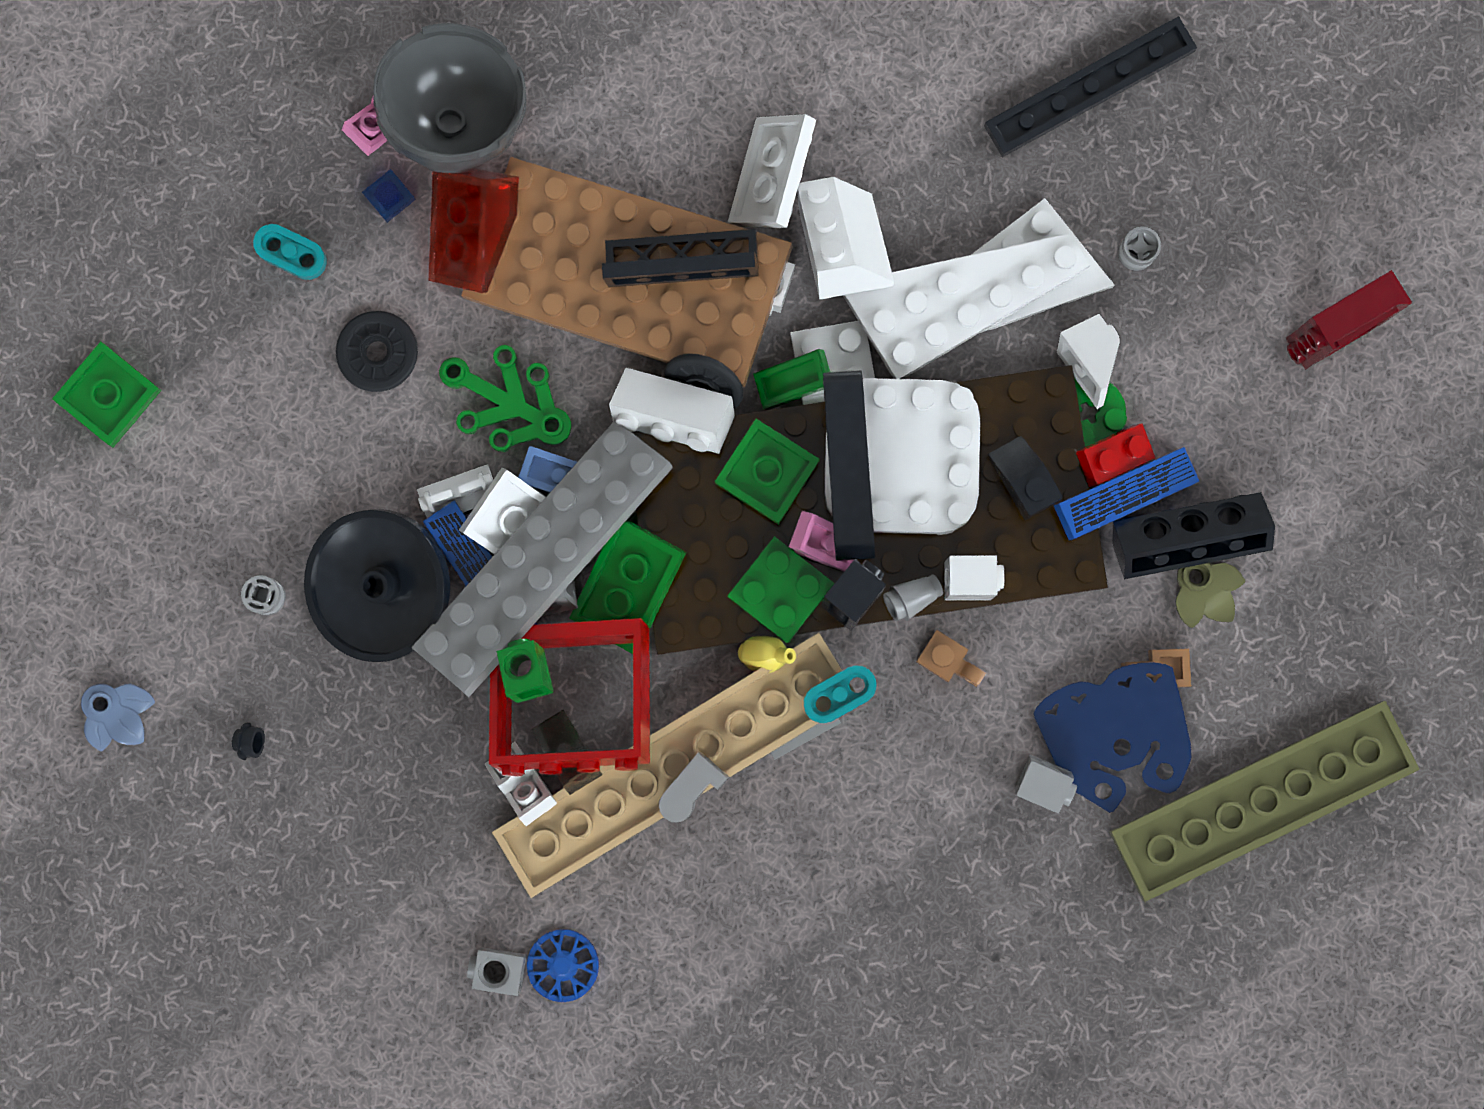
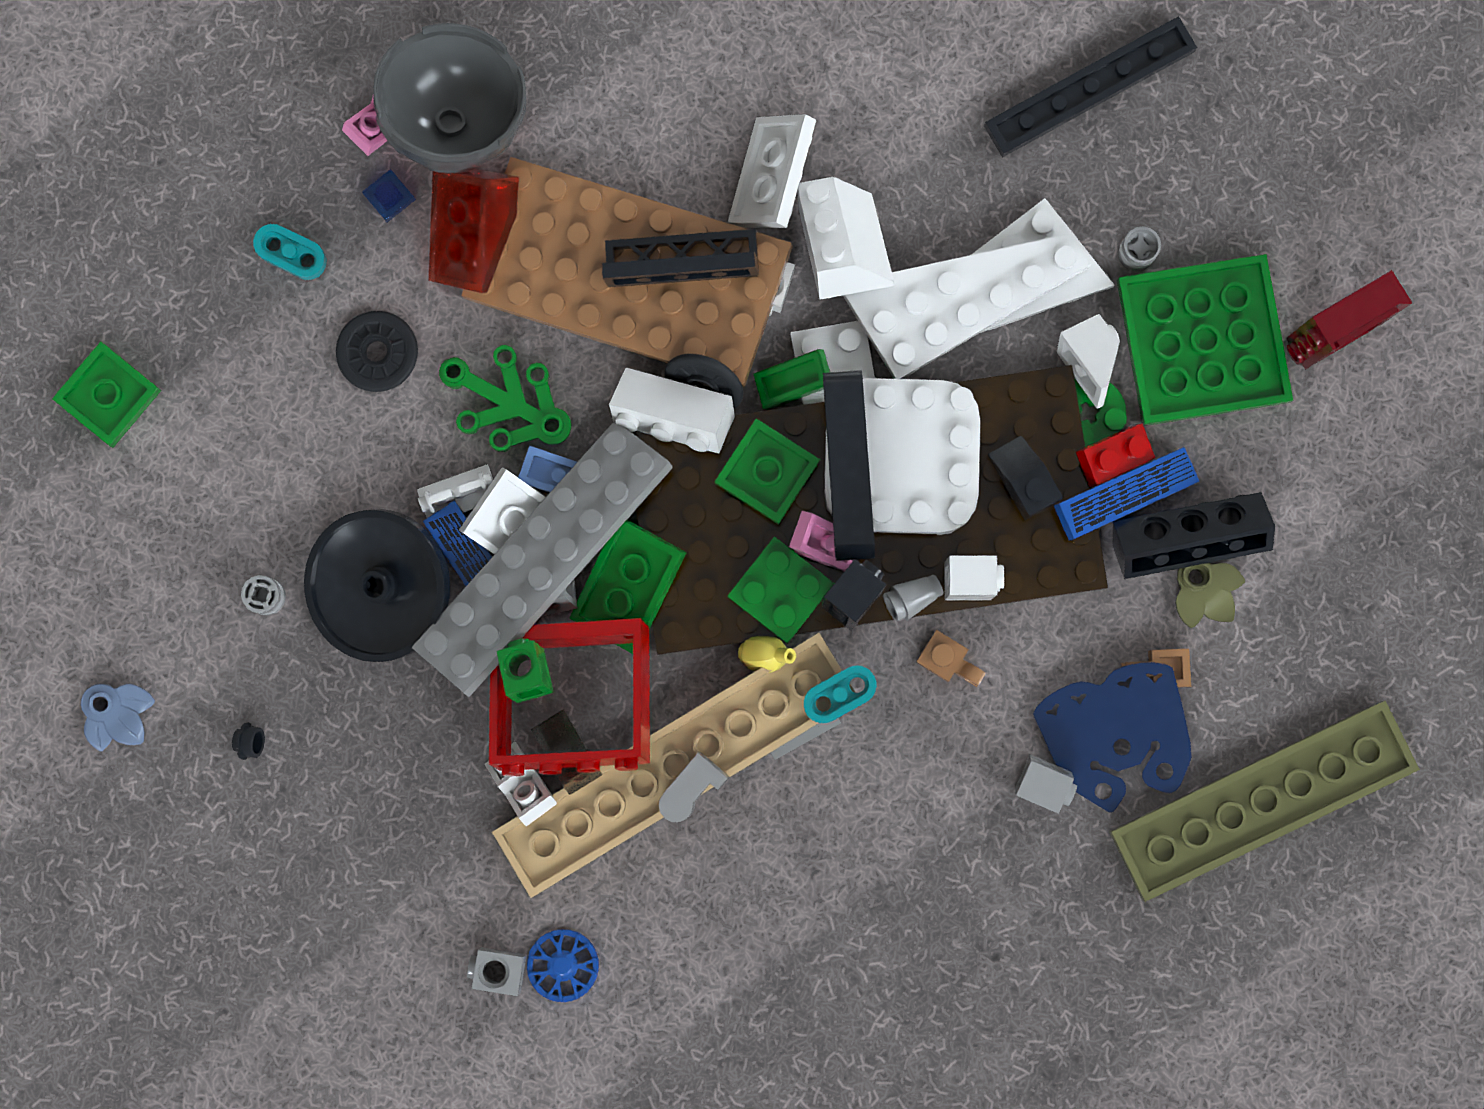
none -> green plate [1117,254,1294,426]

